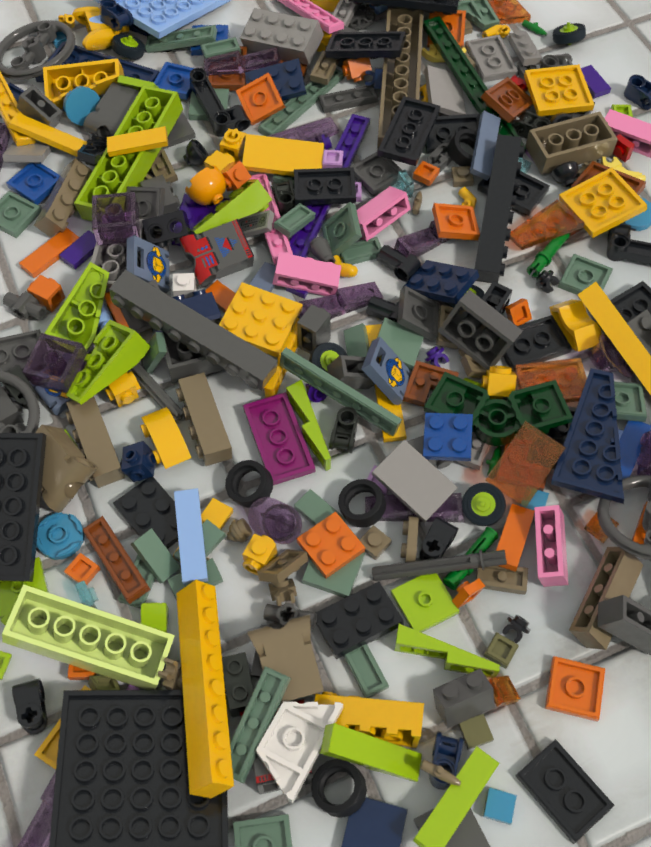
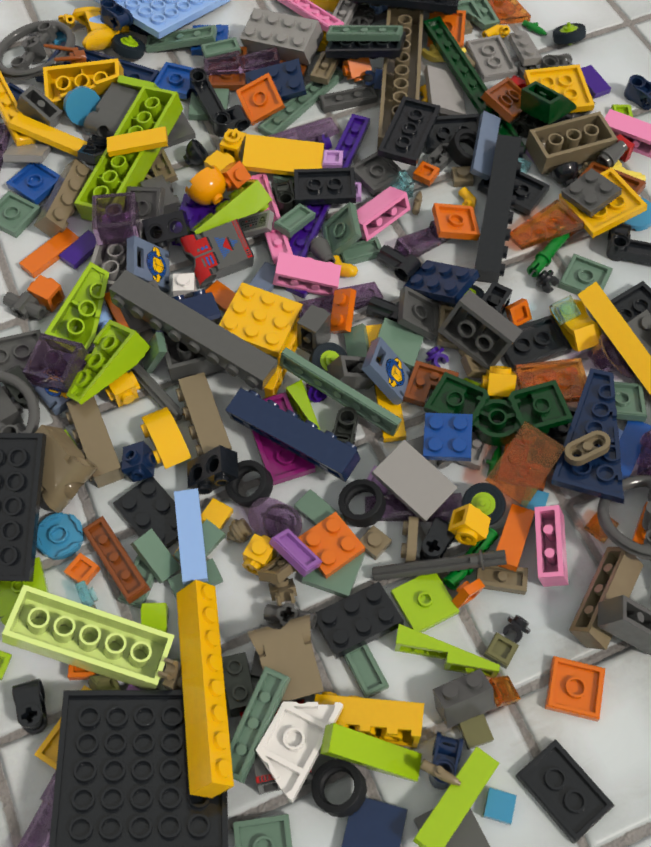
none -> dark orange plant [43,44,86,64]
none -> black brick [187,445,239,494]
none -> dark blue brick [225,388,361,482]
none -> medium lavender tile [269,528,322,577]
none -> sand green tile [326,25,403,41]
none -> orange plate [331,288,356,334]
none -> yellow brick [448,503,491,546]
none -> dark green slope [520,81,577,125]
none -> clear light blue plate [549,295,581,325]
none -> dark grey plate [561,168,622,218]
none -> dark tan plate [564,430,611,466]
none -> dark grey cone [597,140,627,167]

